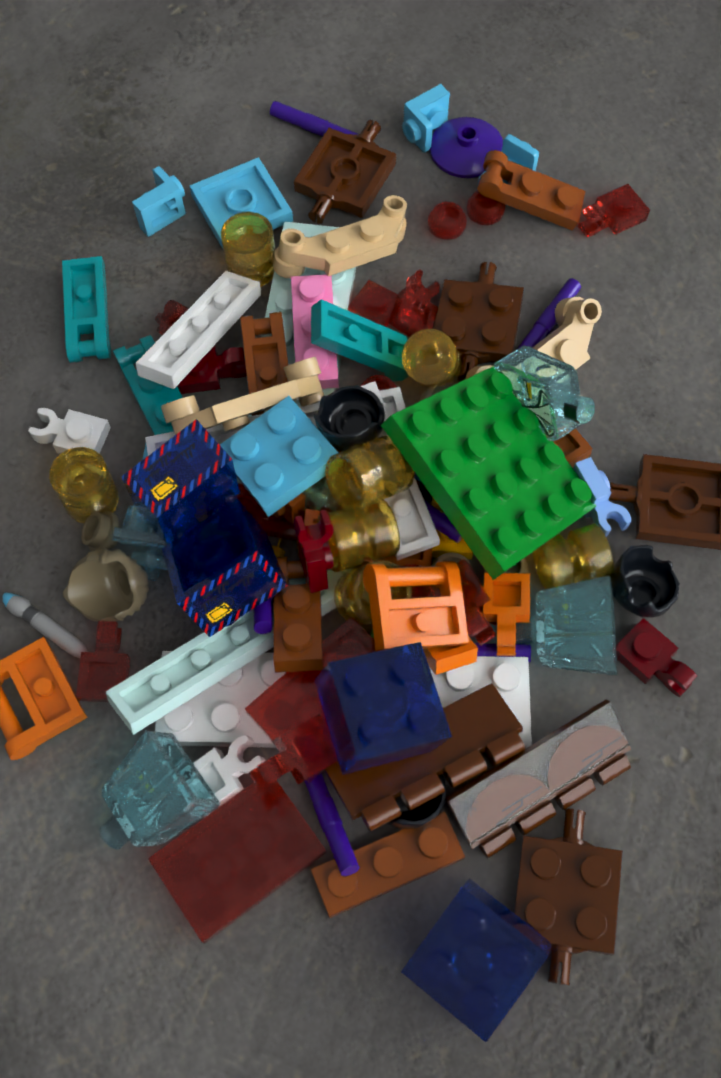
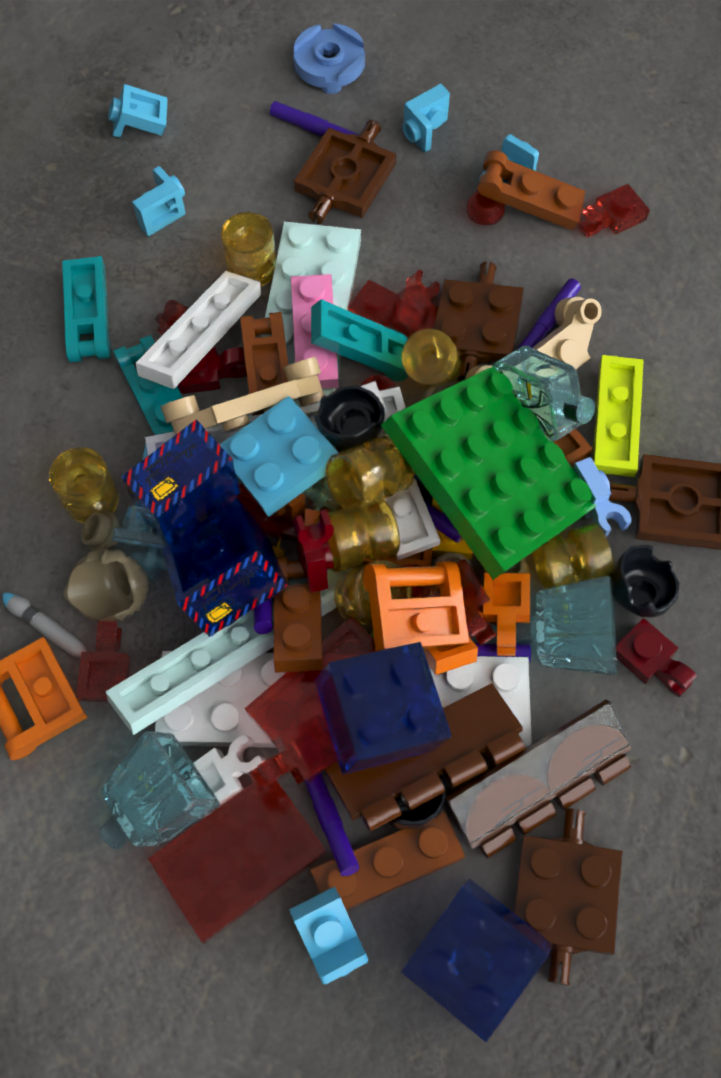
white plate [28,408,111,463] -> none
medium azure plate [190,157,293,251] -> none
tan plate [273,195,407,279] -> none
clear red plate [428,201,467,240] -> none
dark purple dish [430,117,503,178] -> none
none -> medium azure bracket [108,84,167,138]
none -> medium azure bracket [289,886,368,984]
none -> medium blue plate [293,24,365,94]
none -> neon yellow plate [592,355,644,477]

